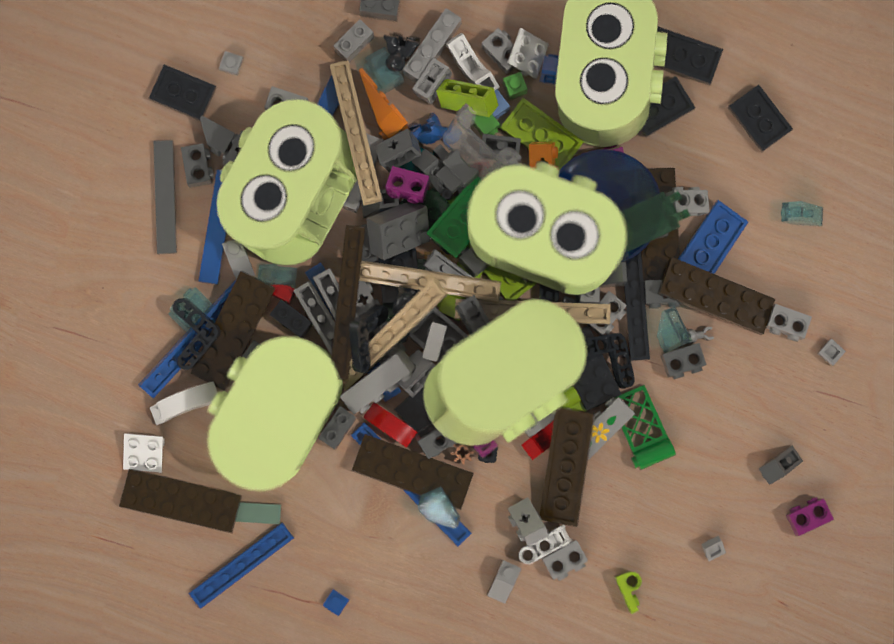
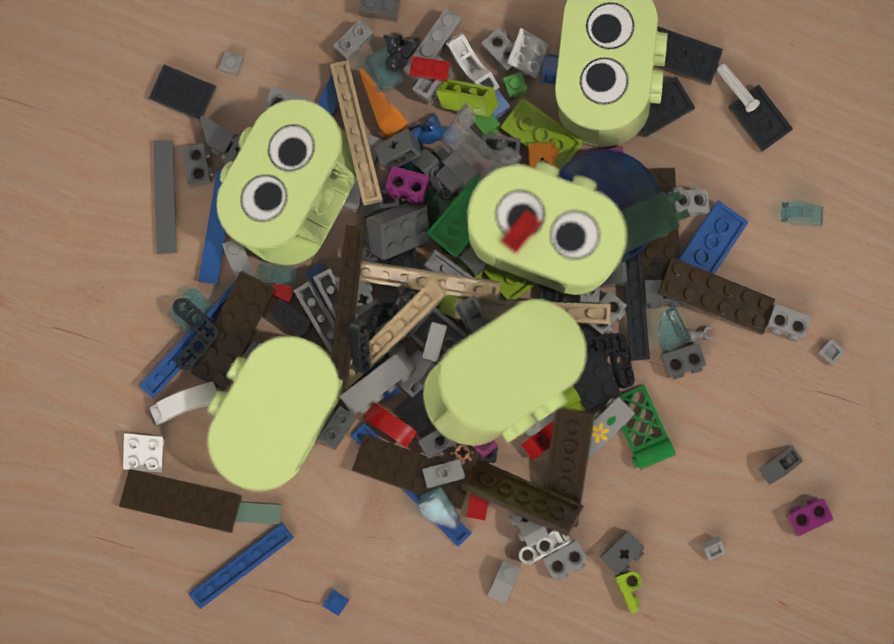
none -> red plate [409,56,450,82]
none -> light grey plate [422,459,465,489]
none -> dark brown plate [461,460,584,537]
none -> red tile [466,493,489,521]
none -> red tile [501,210,542,254]
none -> dark grey brick [599,531,645,575]
none -> white axle [717,64,760,112]

